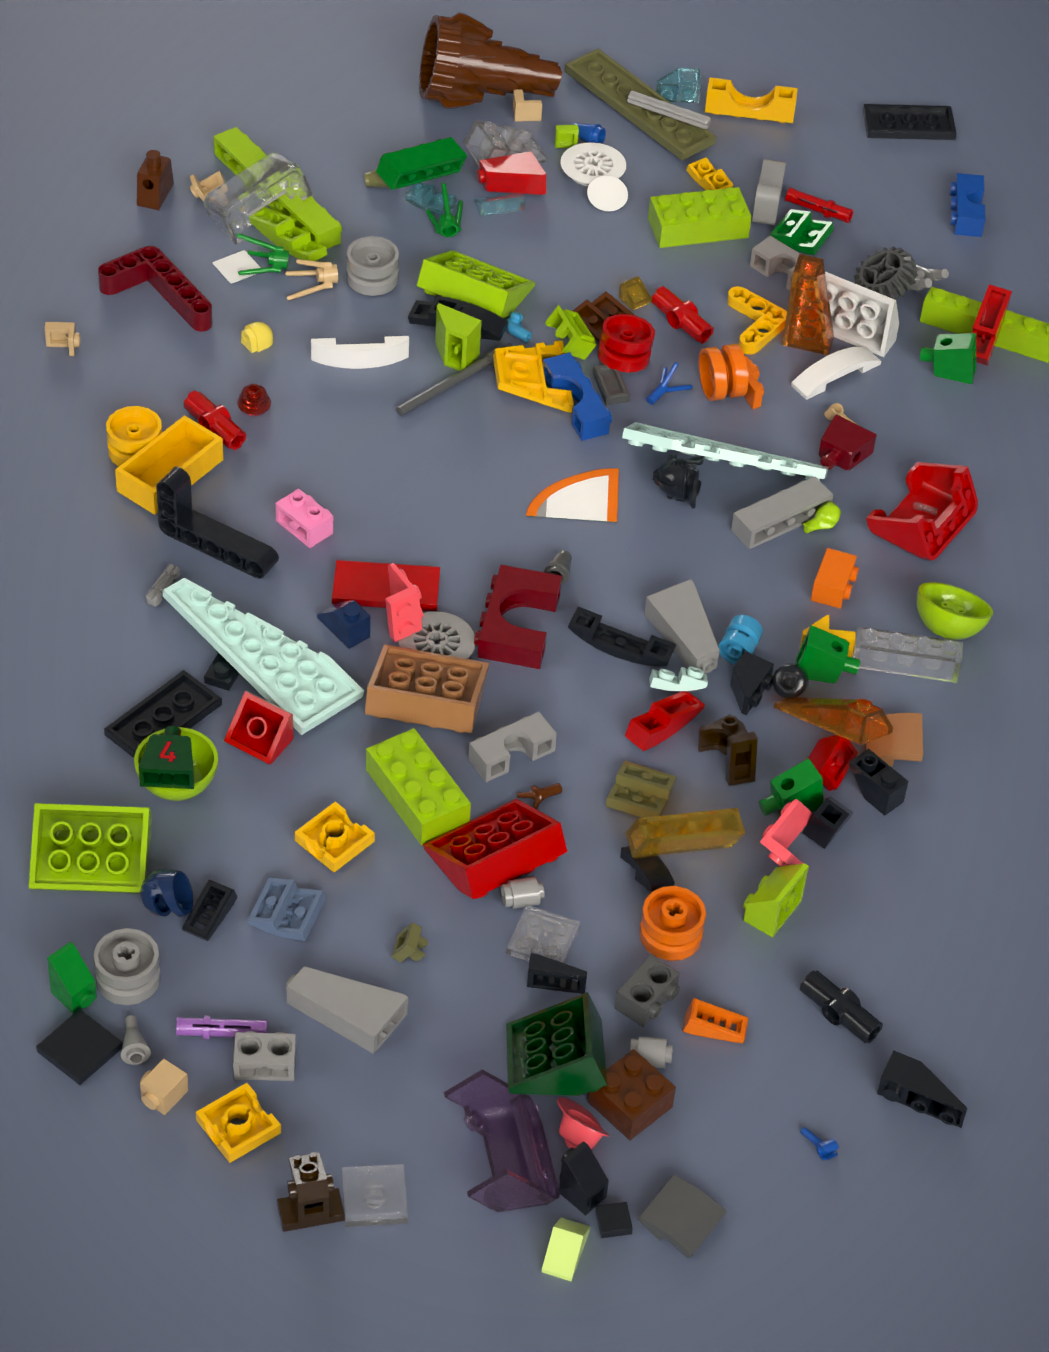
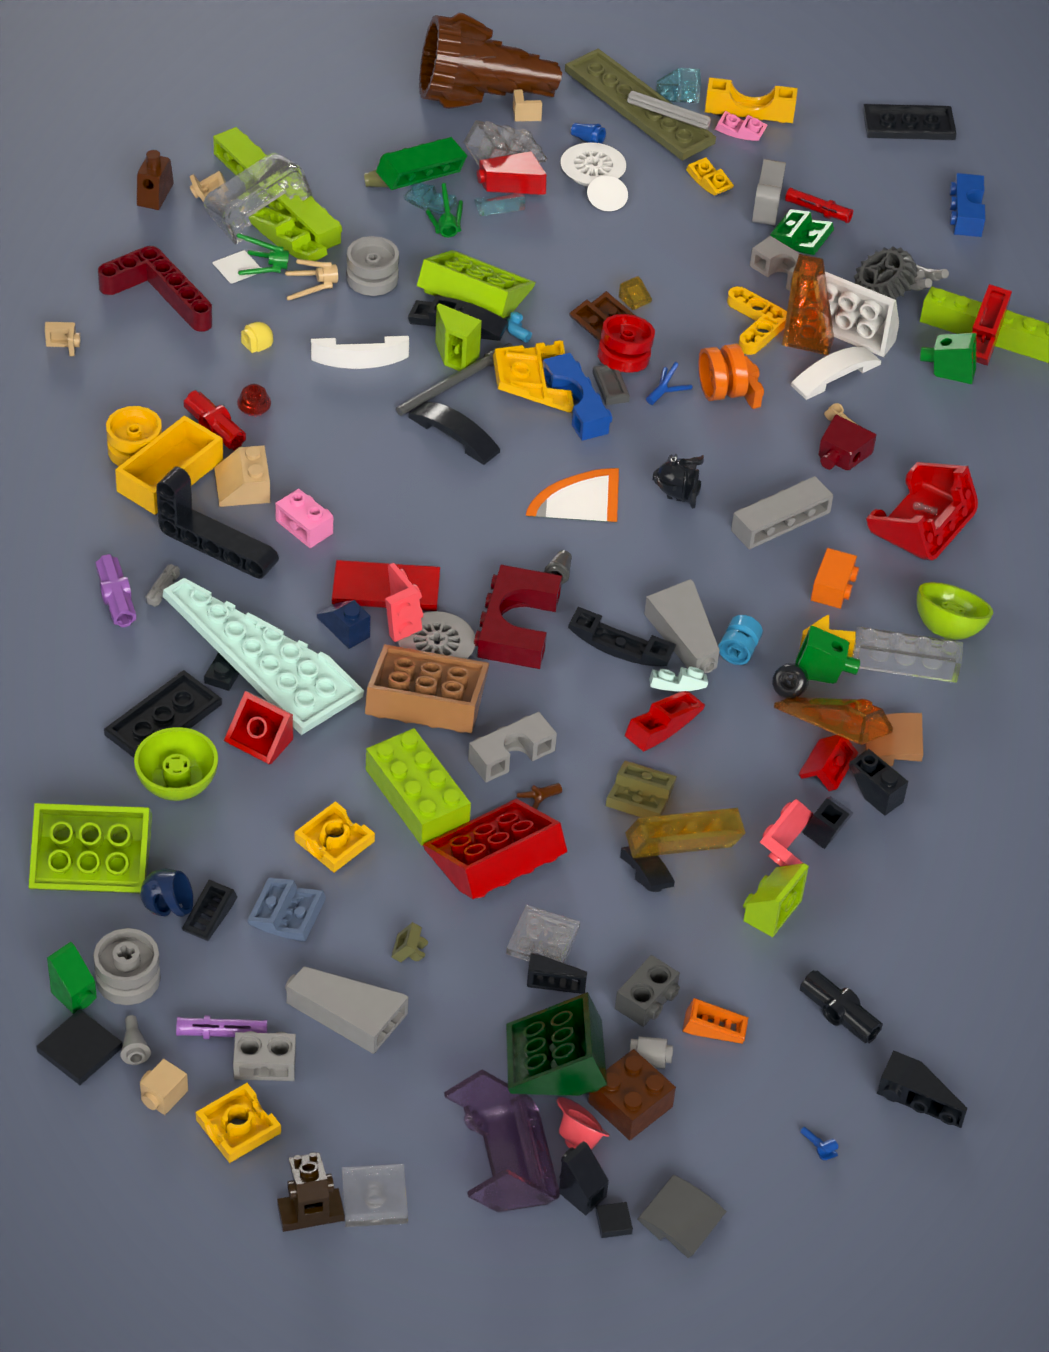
dark green torso [139,726,194,789] -> none
light grey brick [501,877,544,909] -> none
yellowish green slope [542,1217,591,1282] -> none
lime window [545,305,597,360] -> none
lime tile [554,125,579,148] -> none
light aqua wing [622,422,829,481] -> none
orange wheel [639,886,706,961] -> none
lime piece [648,187,752,248] -> none
red piece [651,286,714,344] -> none
dark brown tile [698,714,758,786] -> none
black slope [730,651,774,715] -> none
green torso [759,758,824,816] -> none
lime animal [803,501,841,533] -> none
none -> medium lavender piece [95,554,136,628]
none -> tan slope [214,445,270,507]
none -> black slope [409,402,500,465]
none -> bright pink slope [715,111,767,141]

